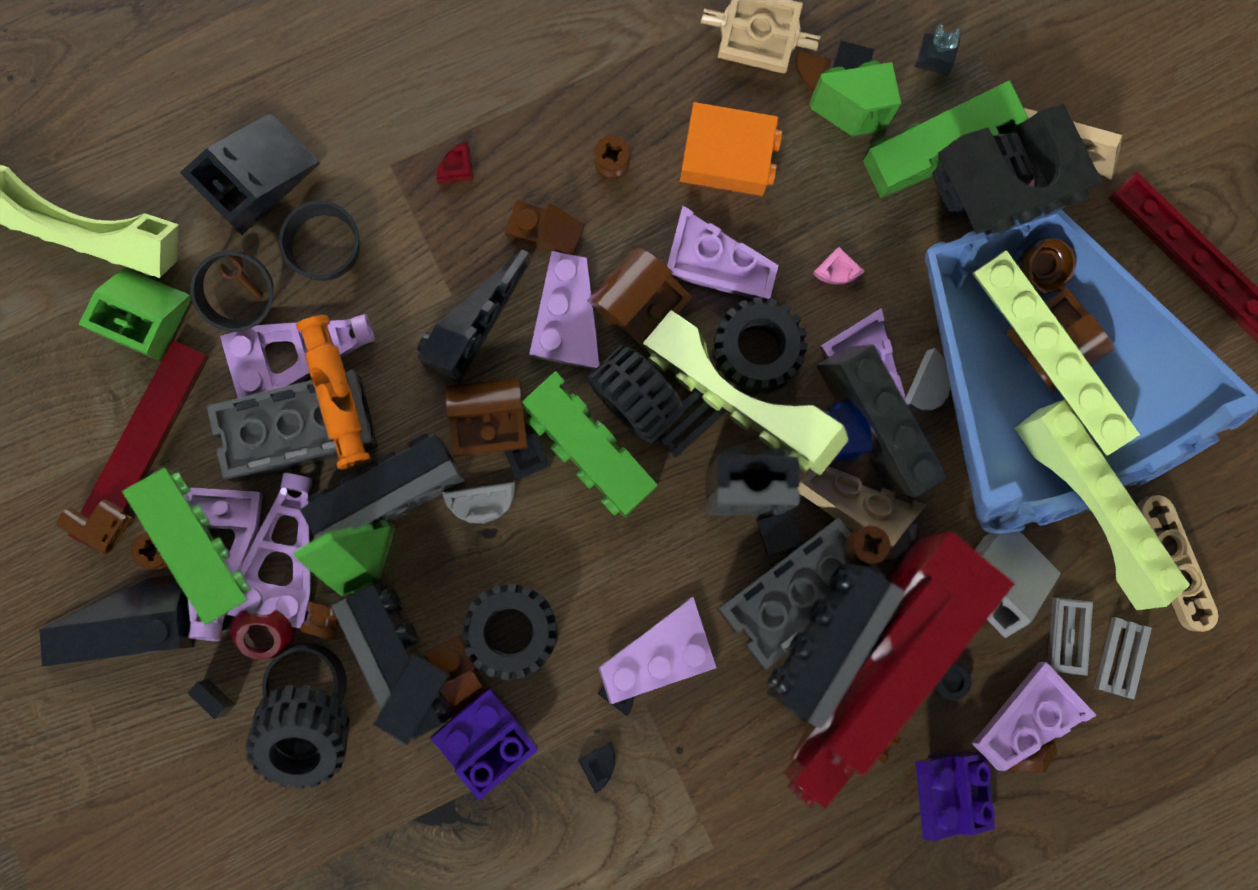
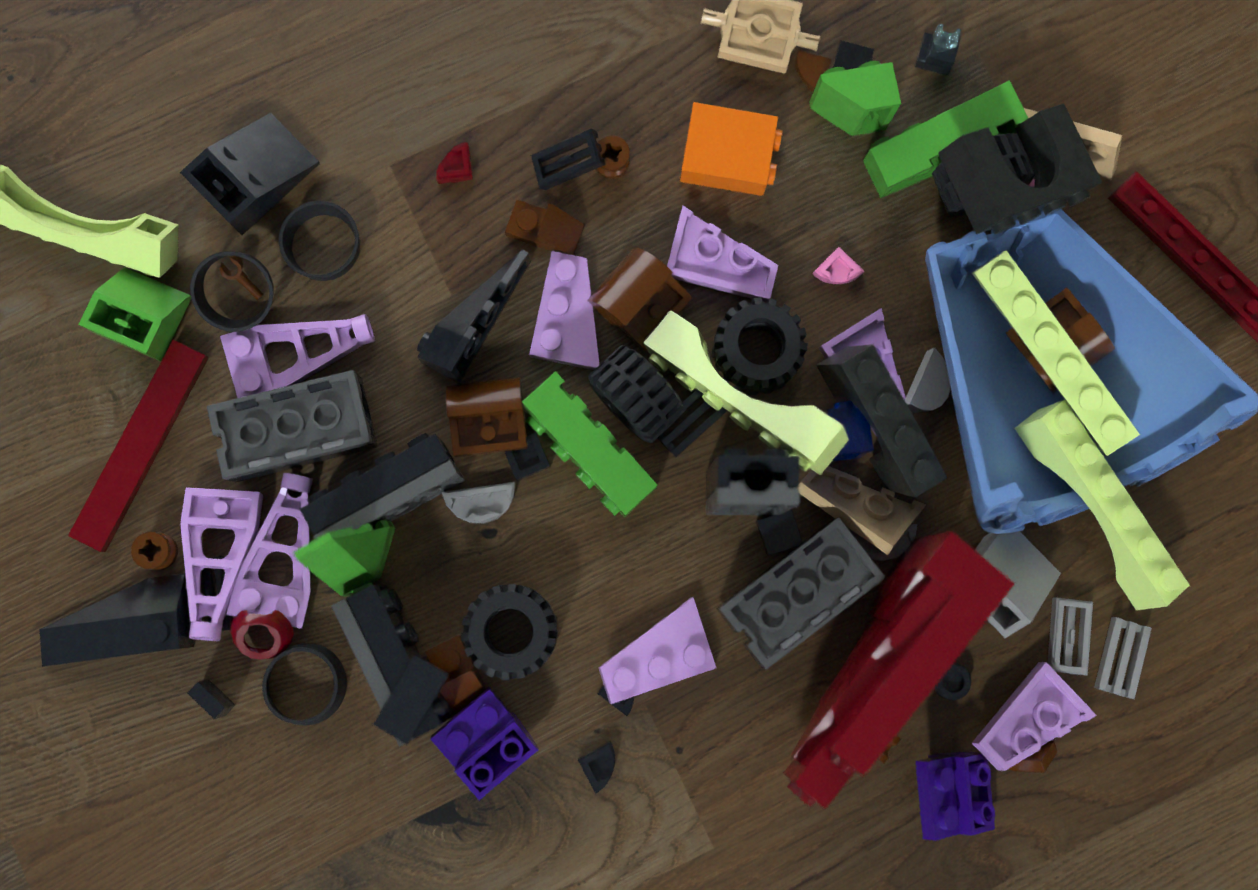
reddish brown piece [57,500,132,555] -> none
bright green wedge [122,468,251,625] -> none
black tyre [245,685,350,789] -> none
orange piece [296,315,371,469] -> none
reddish brown wheel [300,601,338,640] -> none
black piece [766,563,905,730] -> none
reddish brown wheel [845,525,891,567] -> none
reddish brown hair [1019,238,1077,294] -> none
tan beam [1137,495,1219,632] -> none
none -> black tile [531,129,606,191]

